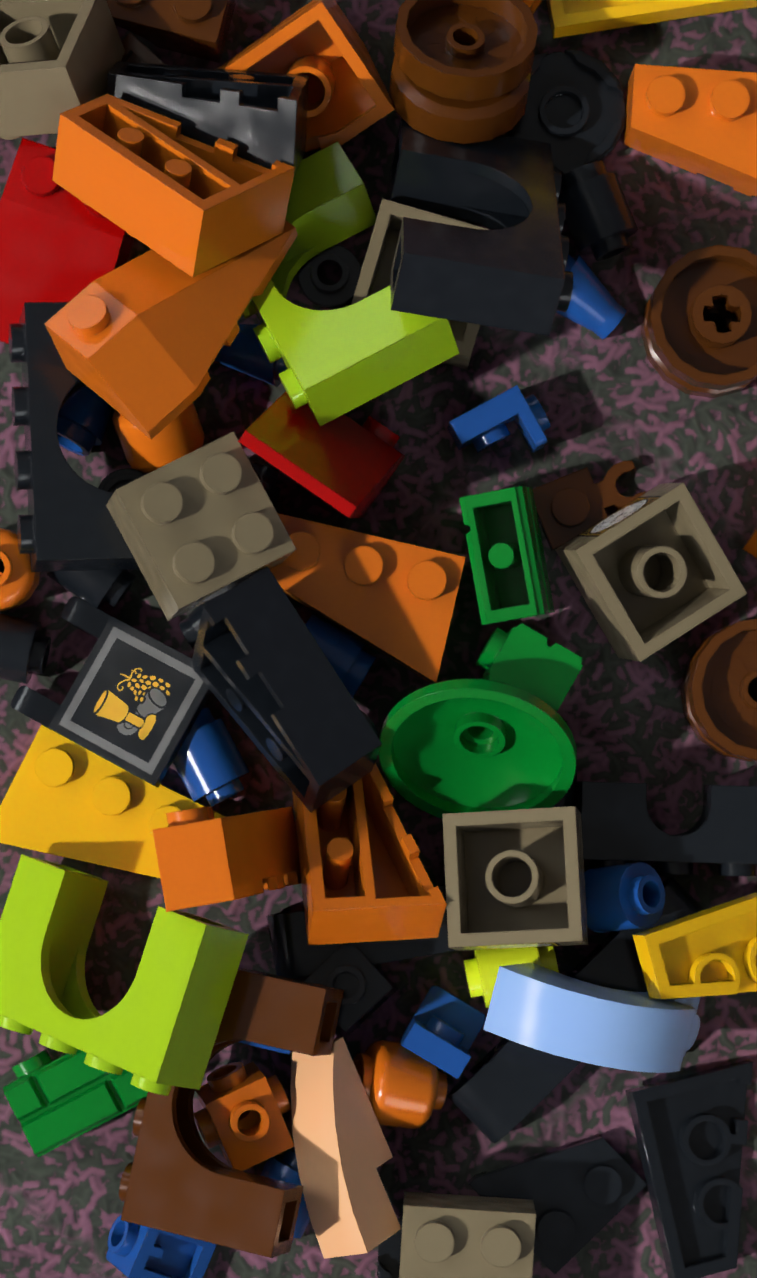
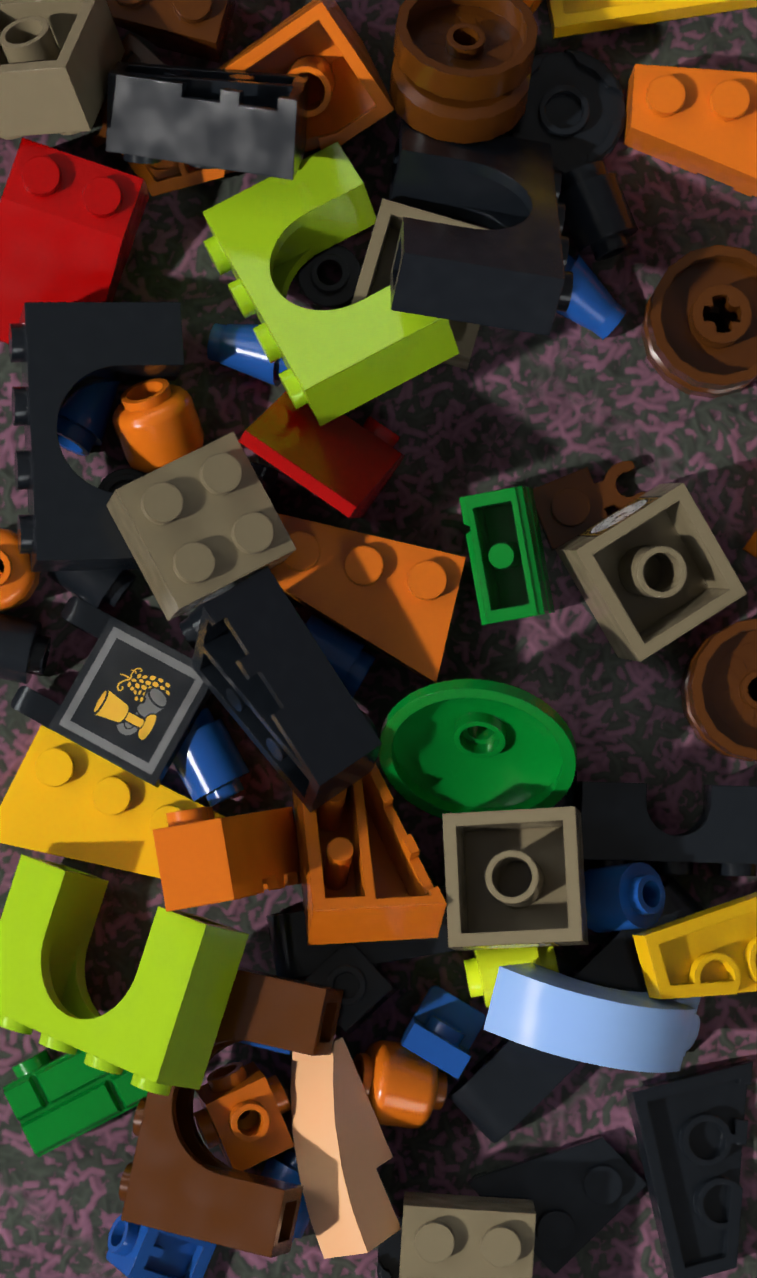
orange wedge [44,220,298,440] -> none
orange wedge [52,94,295,278] -> none
blue bracket [447,385,551,453] -> none
green brick [475,623,583,712] -> none

